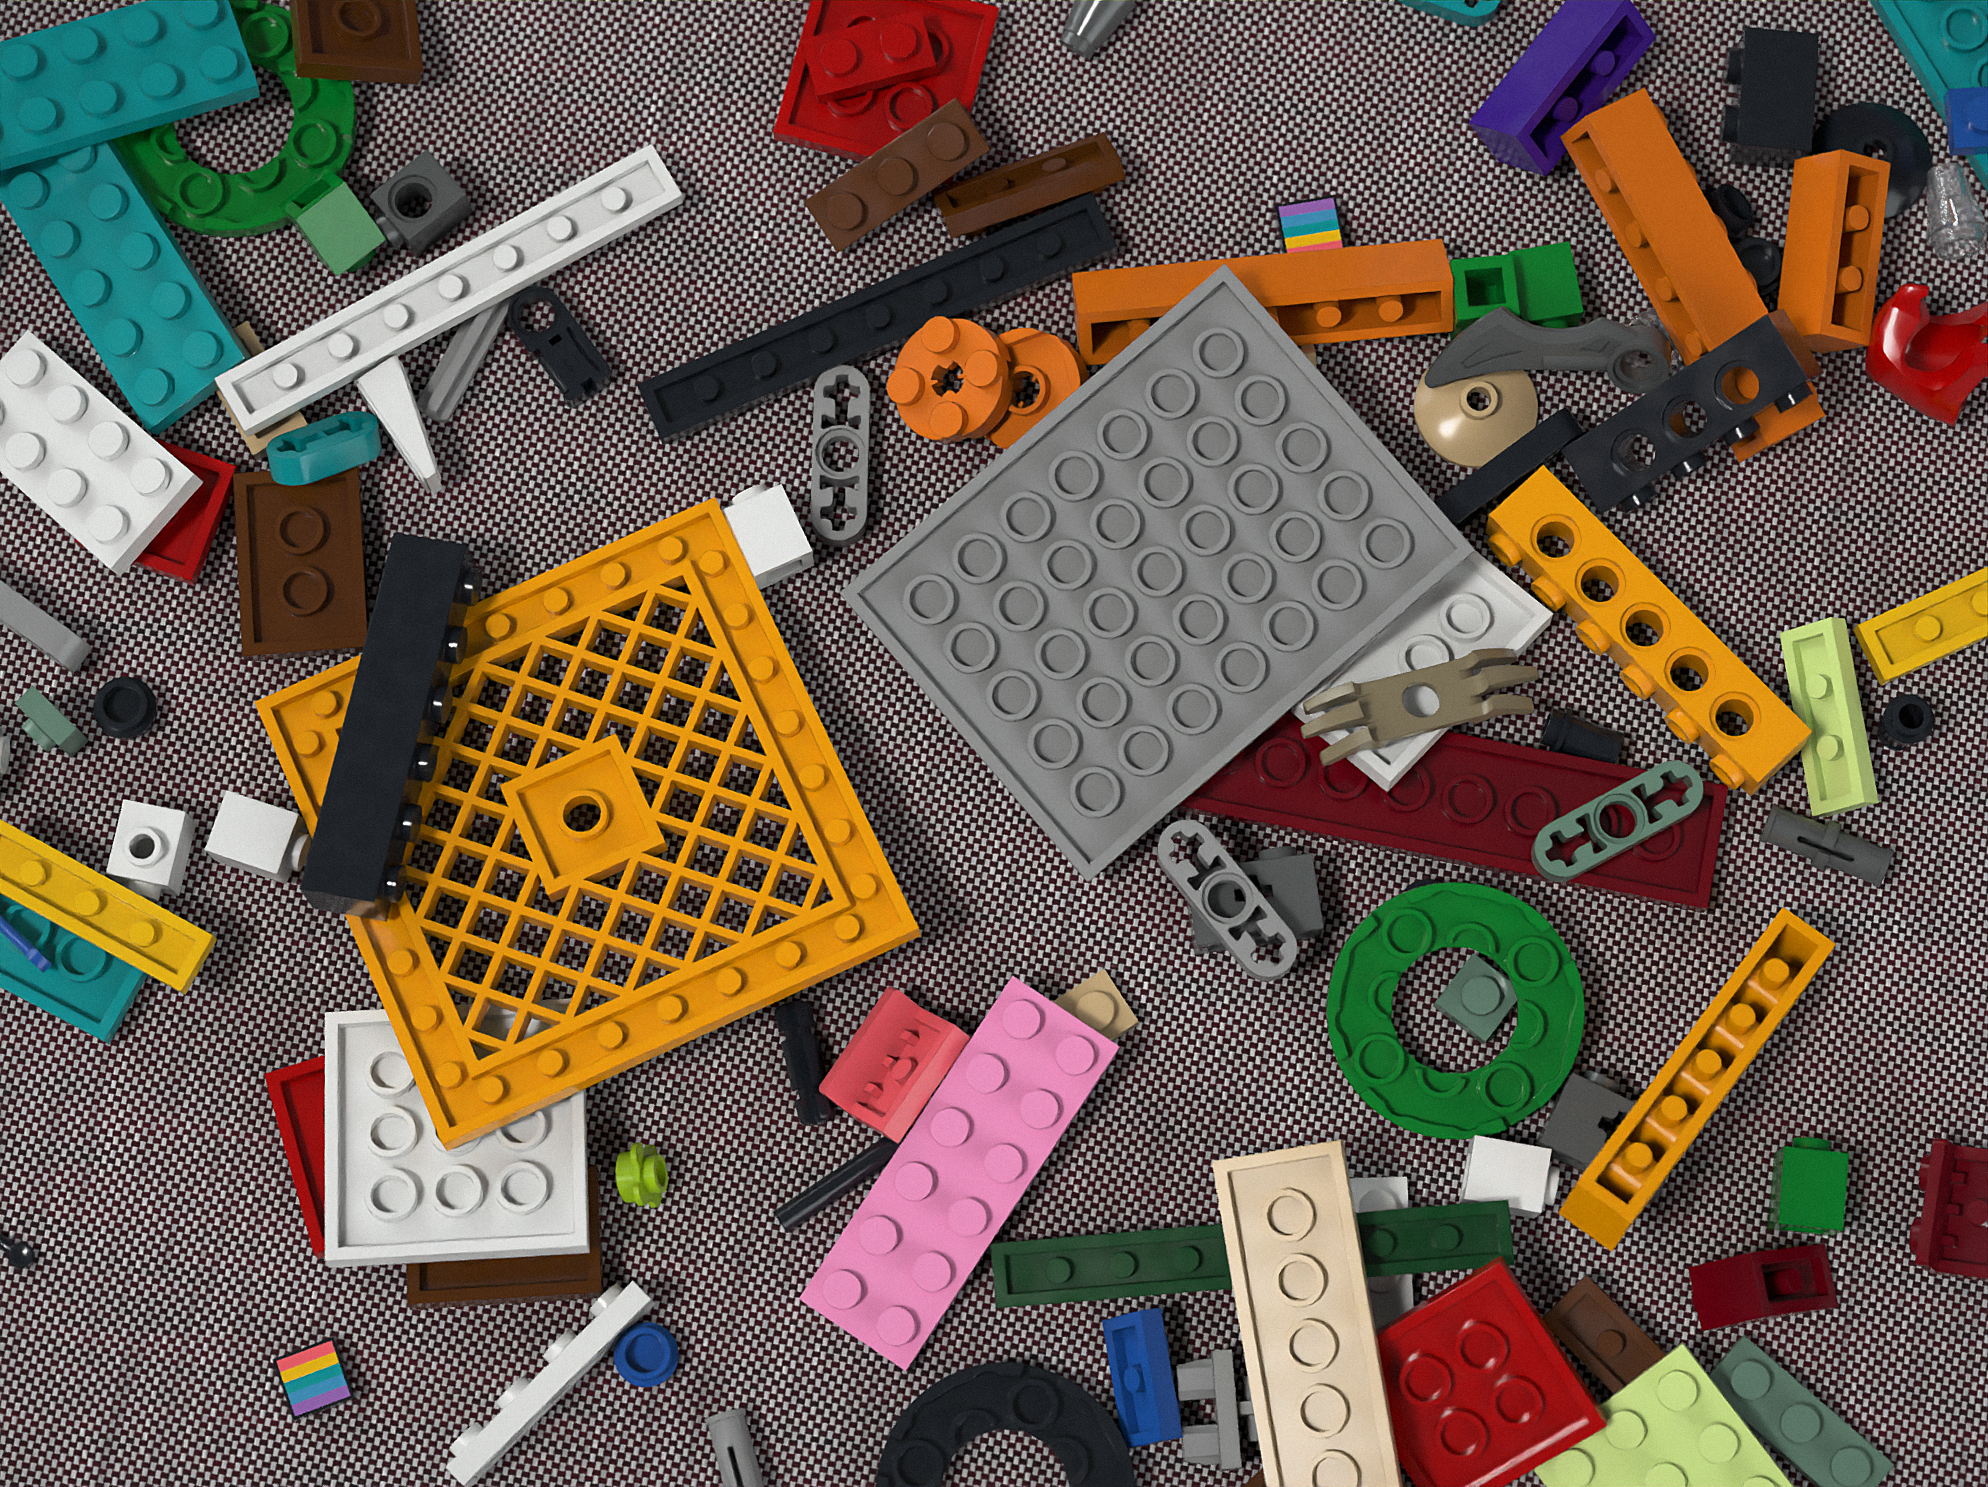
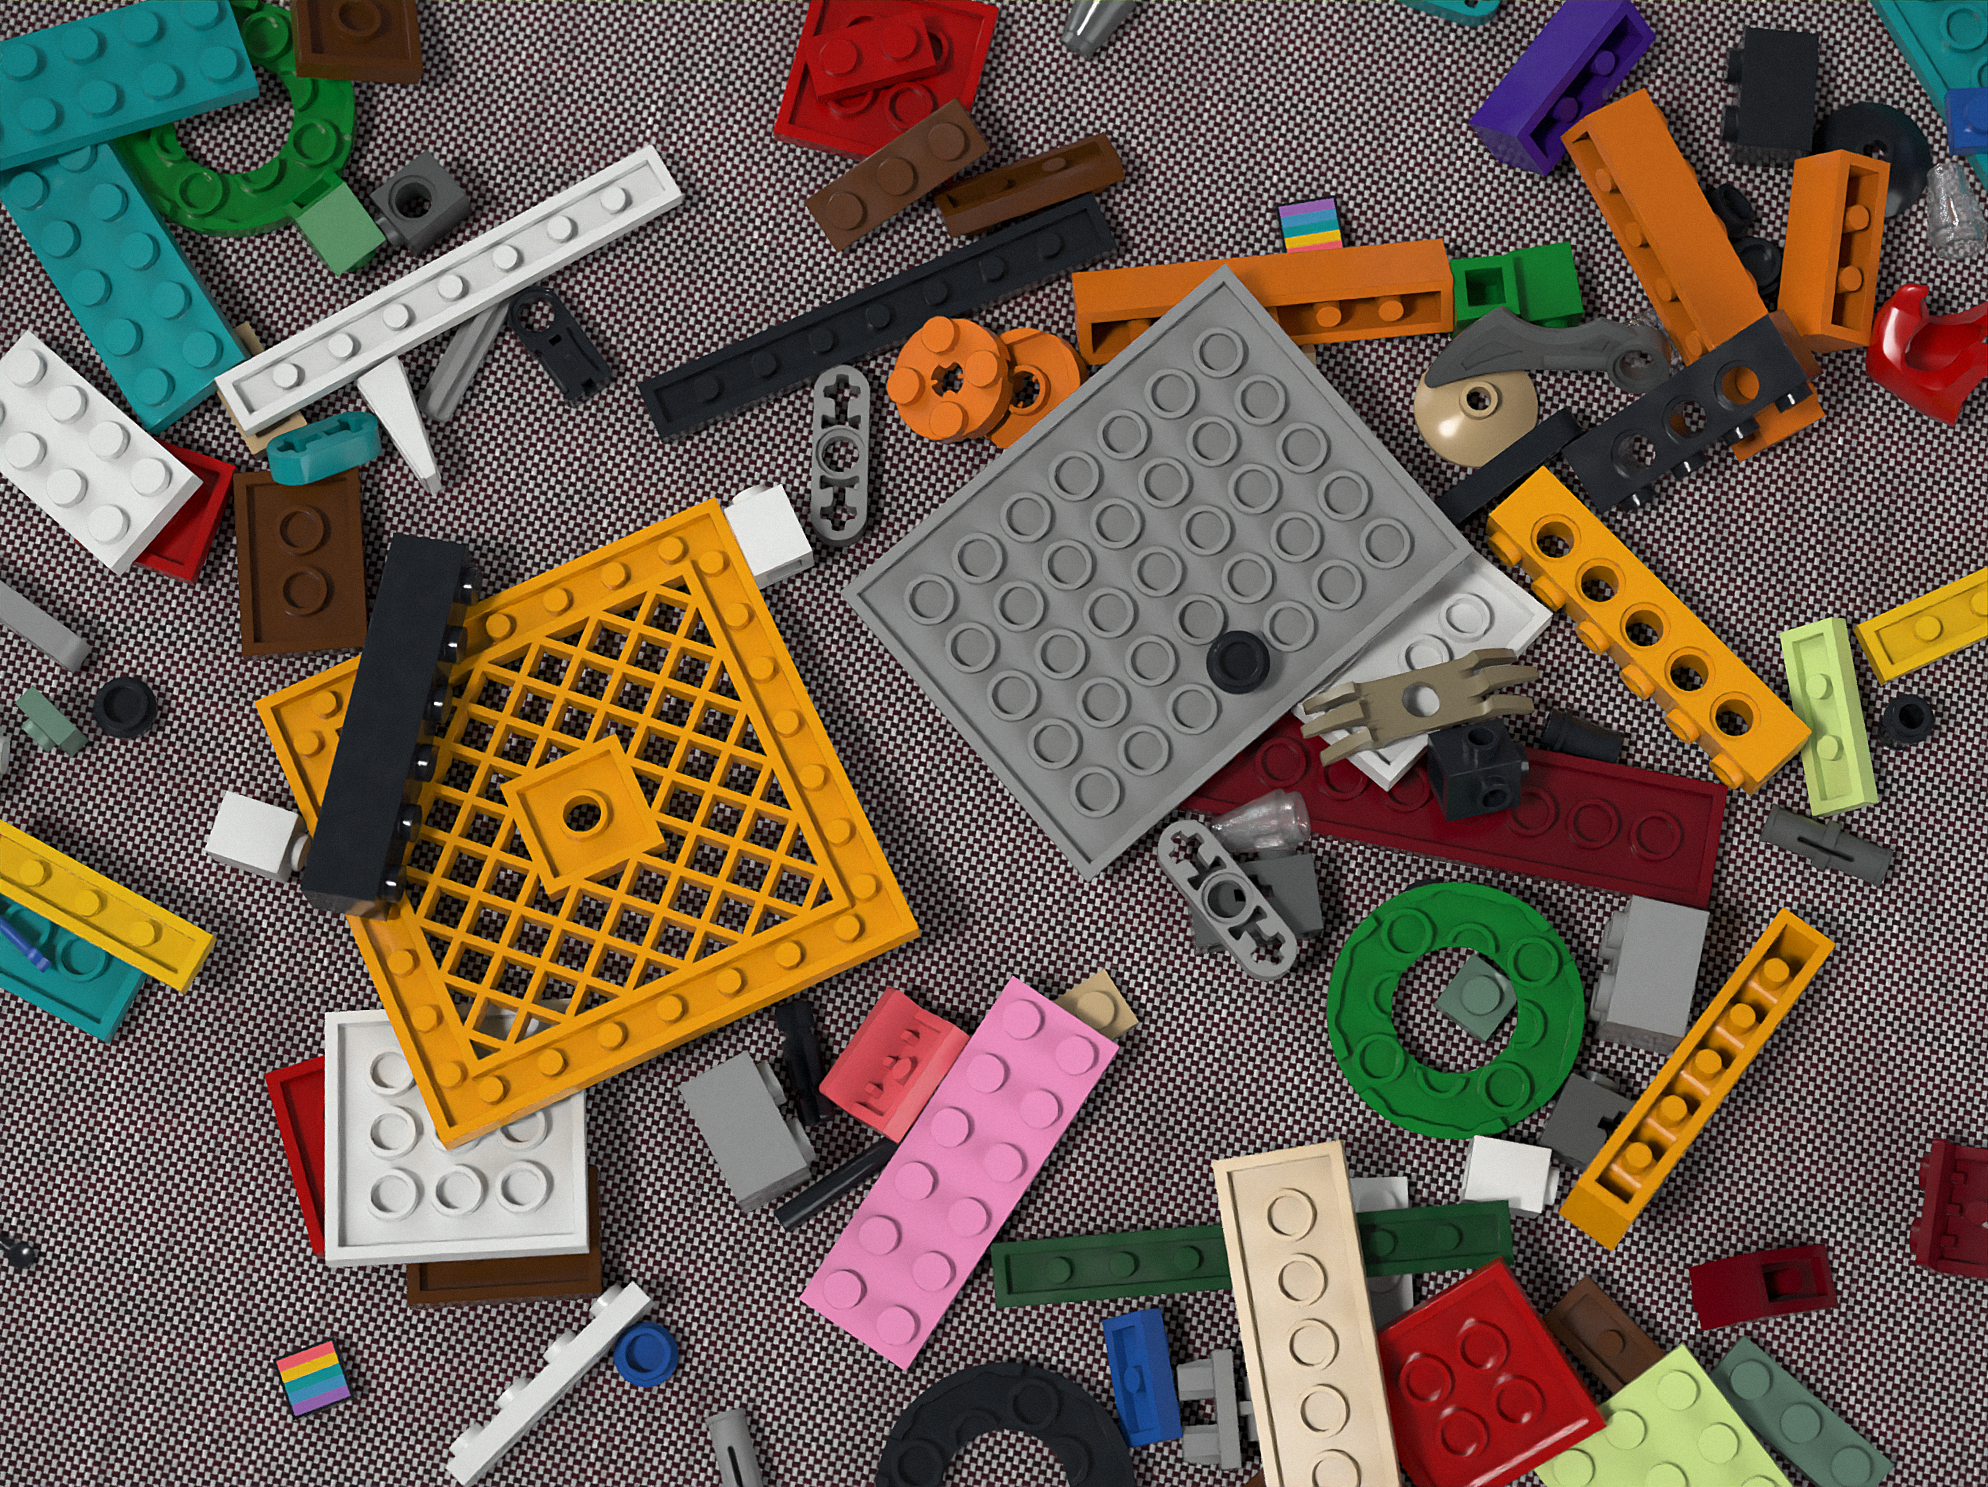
white brick [106,799,196,902] -> none
lime plate [616,1142,668,1208] -> none
sand green beam [1531,760,1703,882] -> none
green brick [1768,1137,1849,1236] -> none
none -> light grey brick [678,1050,817,1214]
none -> black plate [1206,630,1270,695]
none -> clear cone [1211,788,1311,853]
none -> black brick [1427,718,1529,822]
none -> light grey brick [1586,895,1710,1055]

